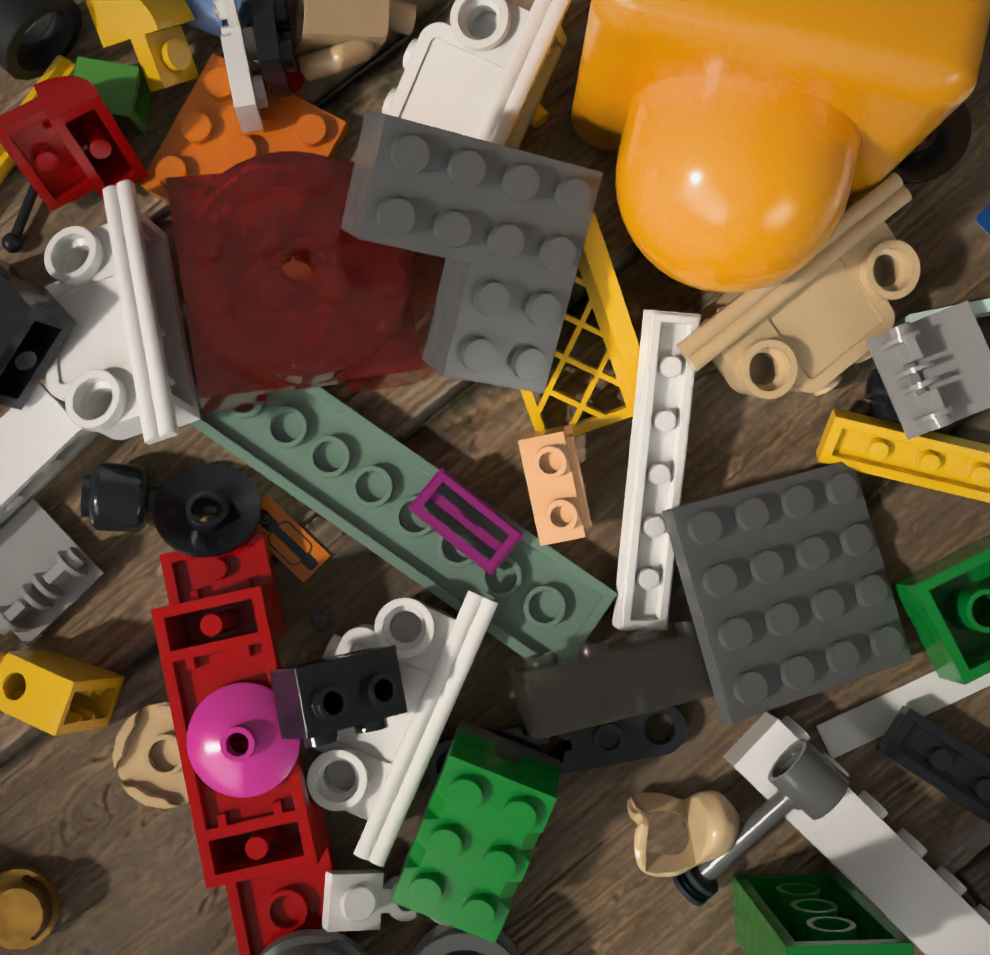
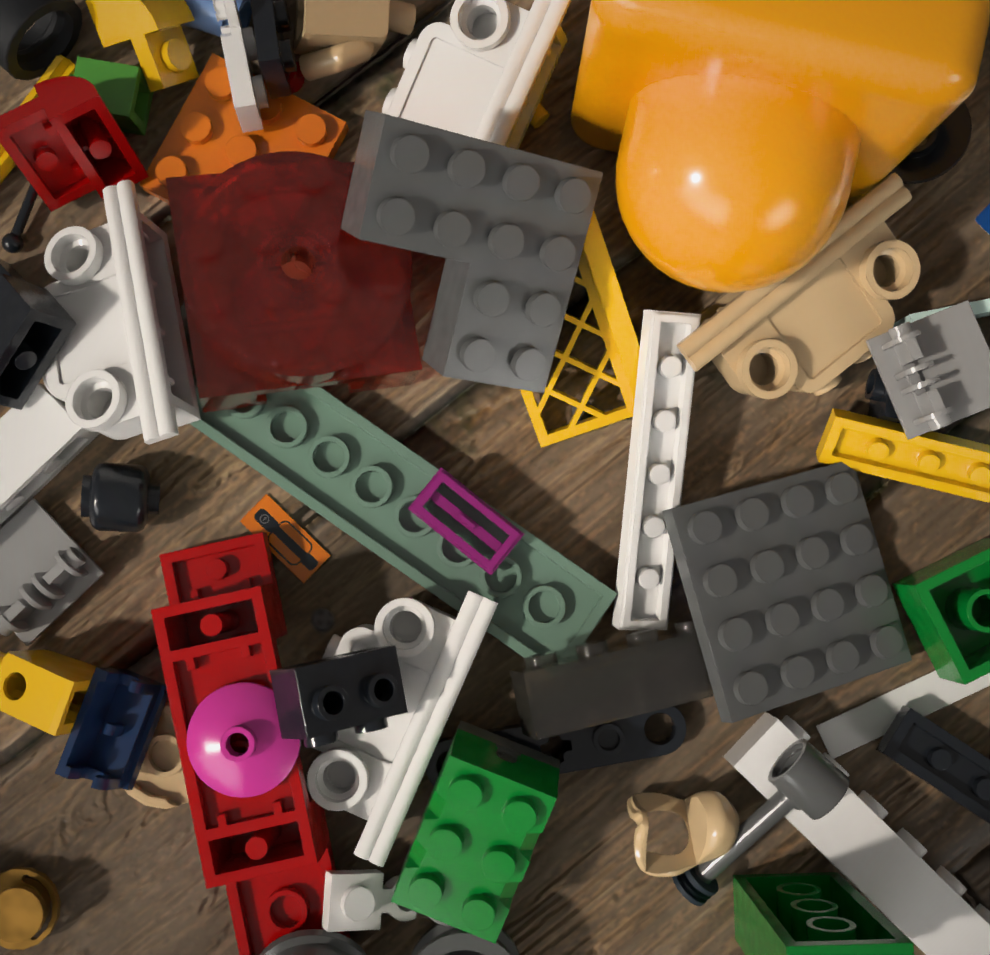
black dish [153,464,261,558] -> none
light nougat window [518,424,592,546] -> none
none -> dark blue hinge [55,667,168,790]

